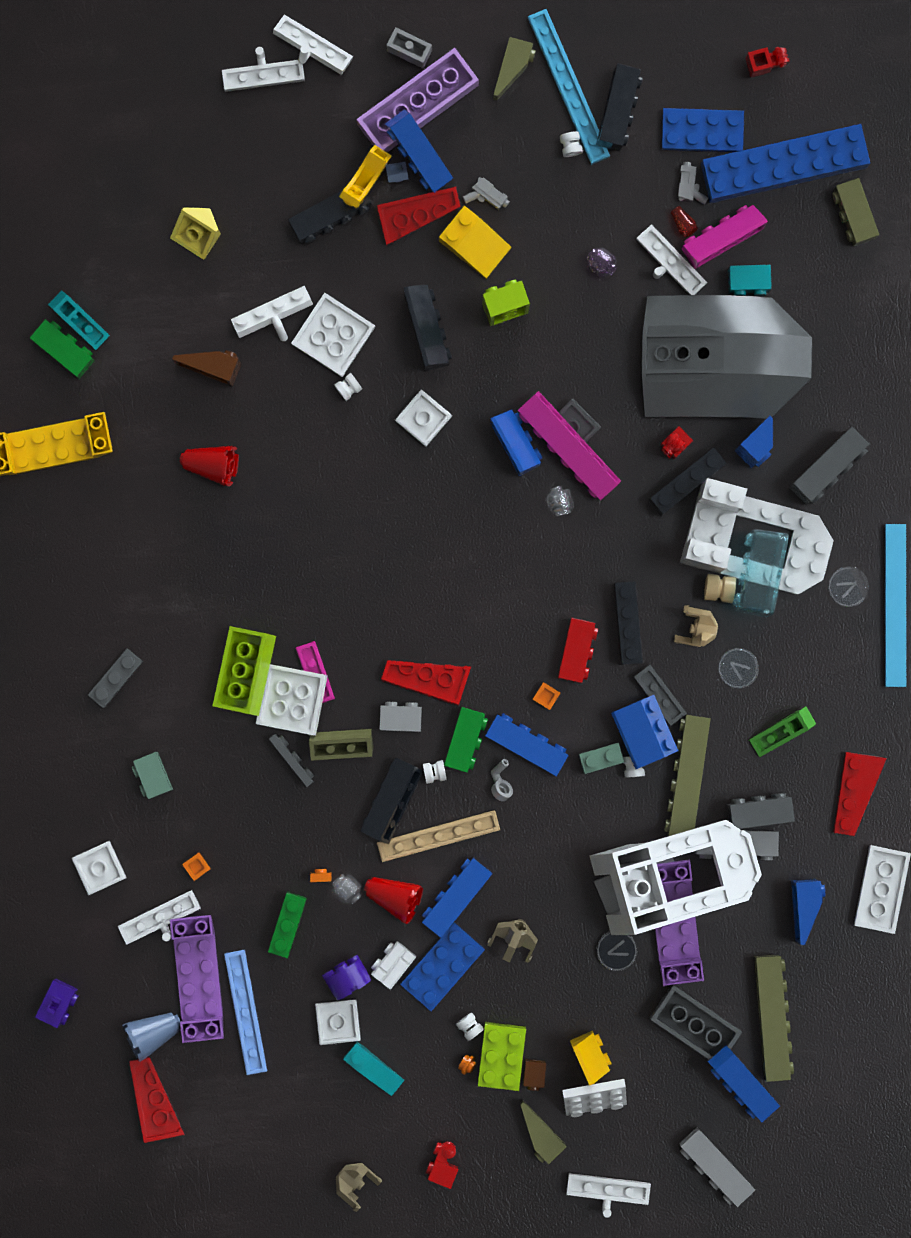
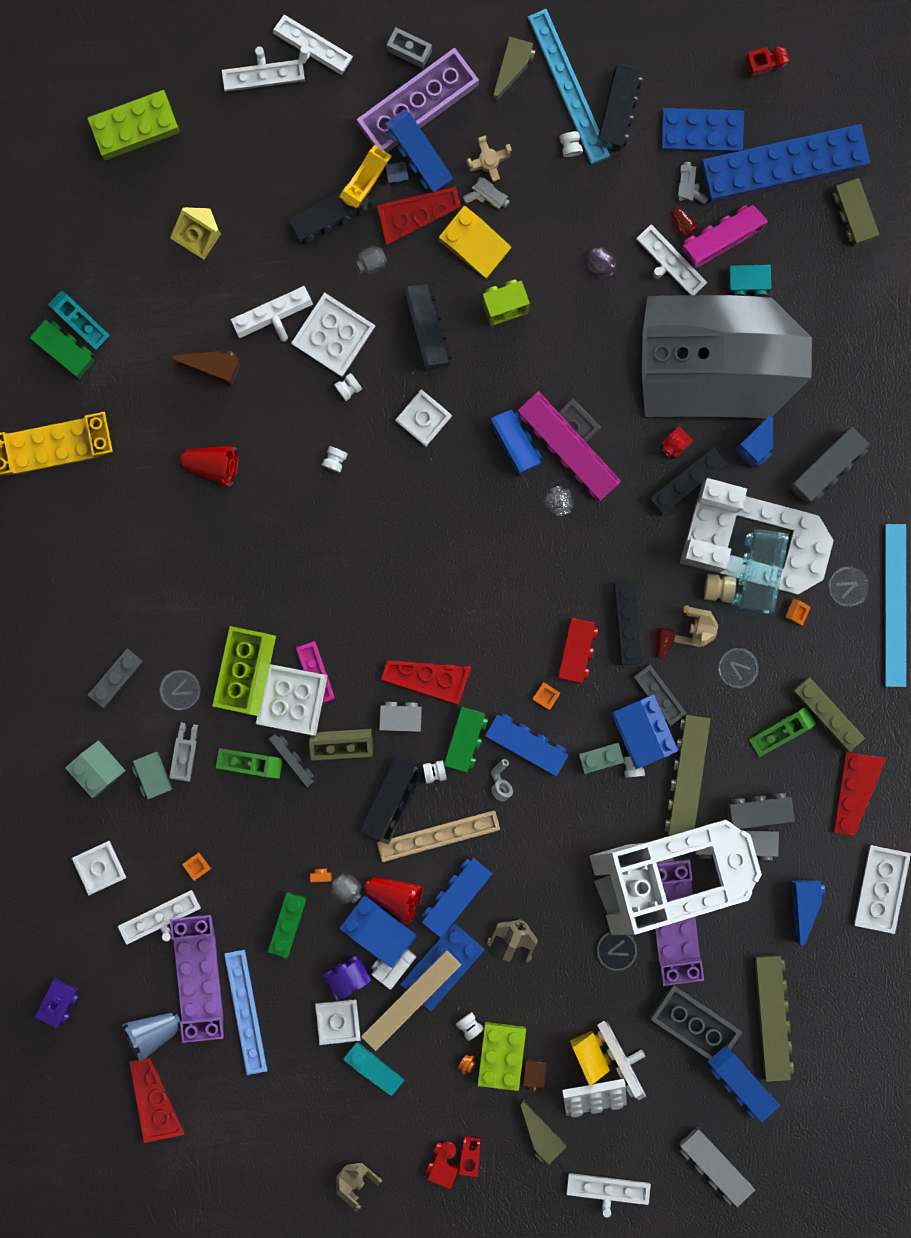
none -> sand green slope [66,740,126,798]
none -> lime brick [88,90,180,160]
none -> clear tile [160,670,201,711]
none -> light grey hinge [169,722,198,782]
none -> bright green slope [216,748,283,779]
none -> white wheel [322,446,348,473]
none -> blue slope [340,896,417,969]
none -> clear head [356,245,388,275]
none -> tan tile [361,950,461,1051]
none -> red leg [459,1136,481,1177]
none -> tan piece [466,135,512,182]
none -> white plate [597,1021,646,1100]
none -> clear red cone [656,628,676,658]
none -> orange plate [786,598,811,626]
none -> olive brick [792,677,865,752]

